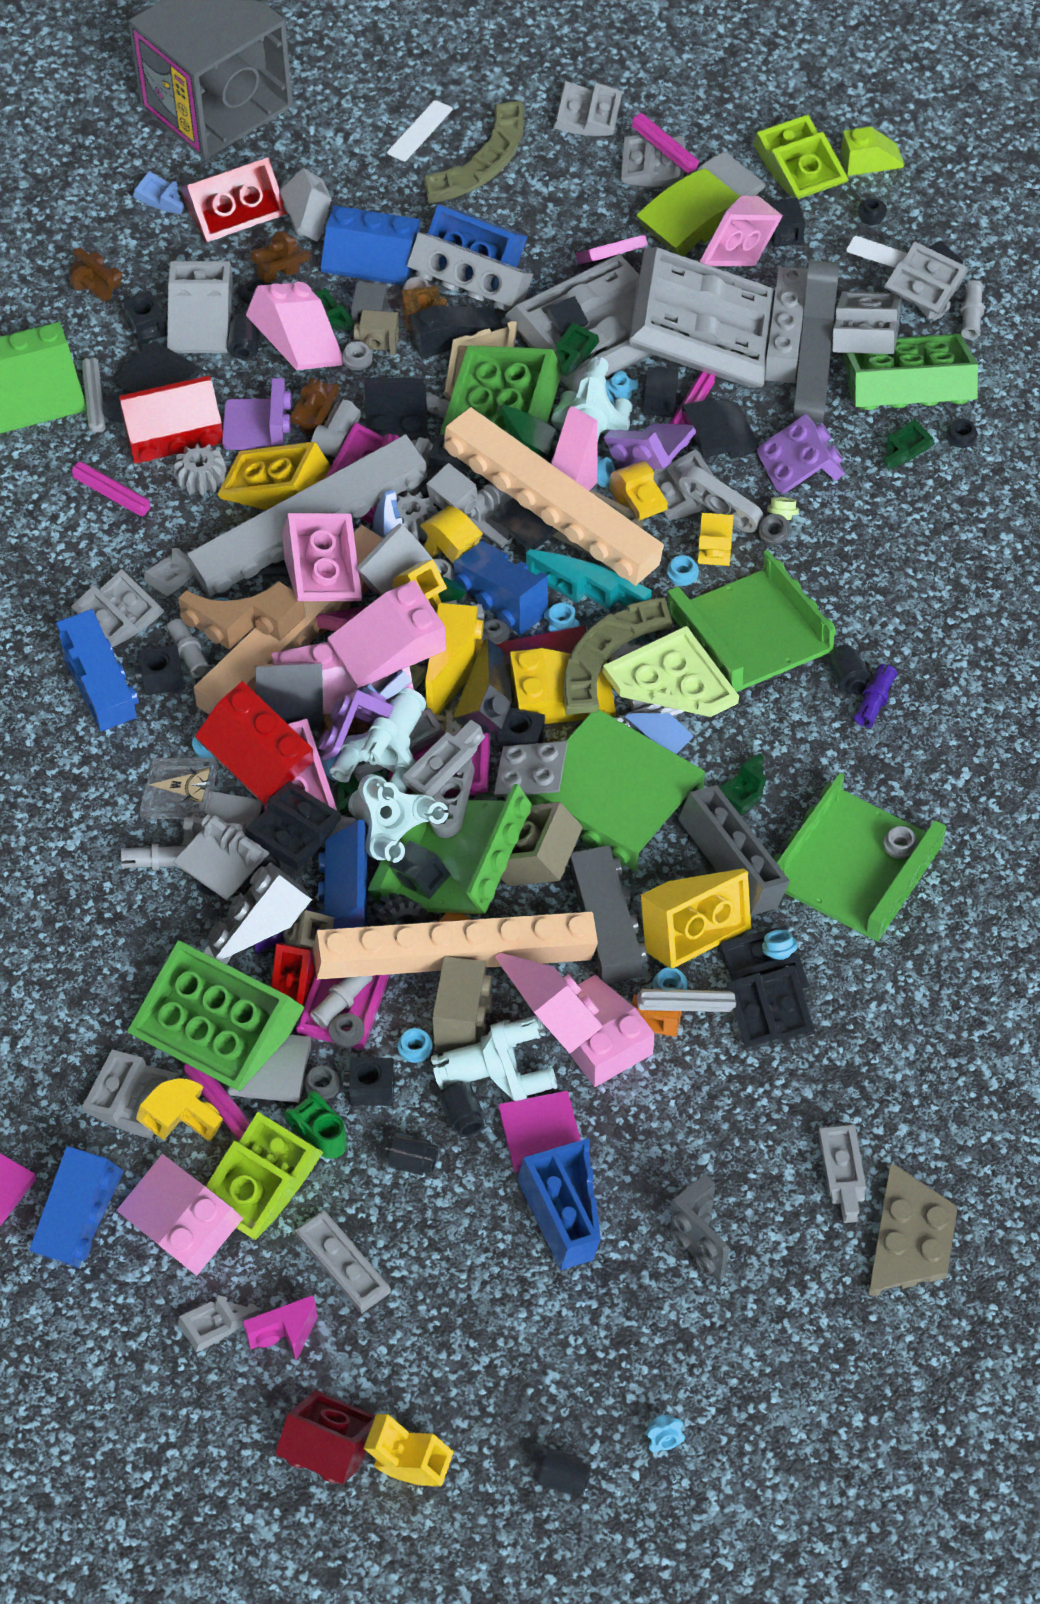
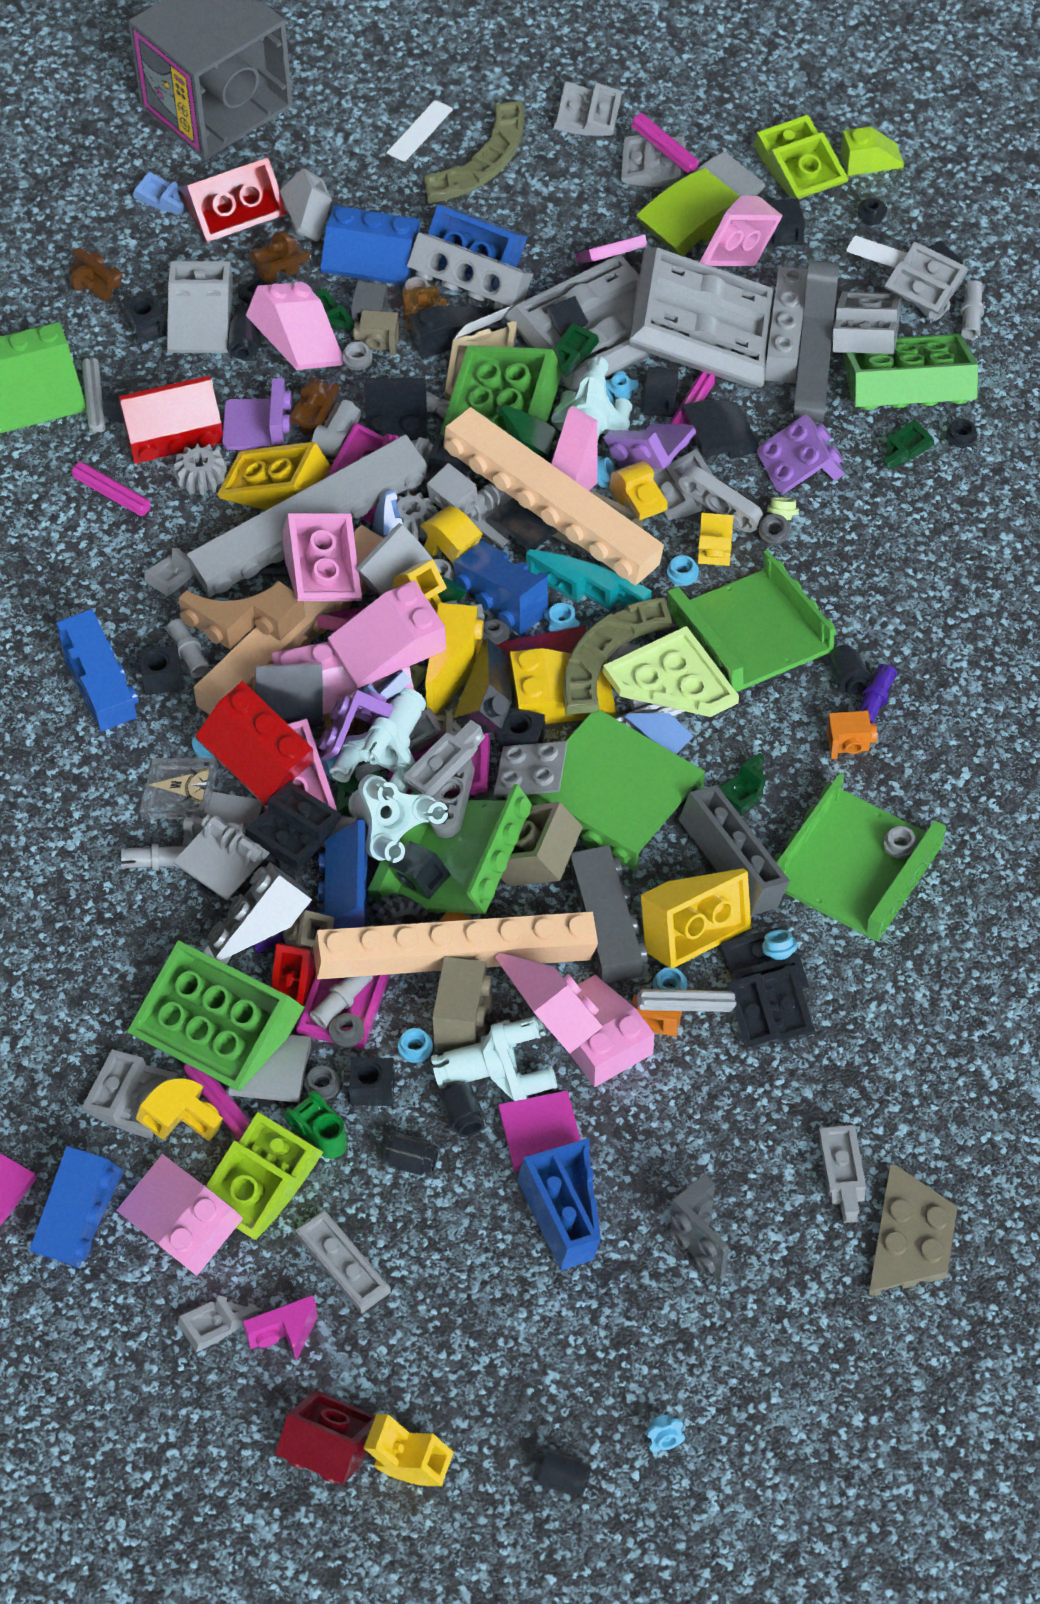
light grey slope [71,569,164,647] -> none
black slope [114,340,202,394] -> none
none -> white sticker [455,300,525,339]
none -> orange brick [827,711,877,759]

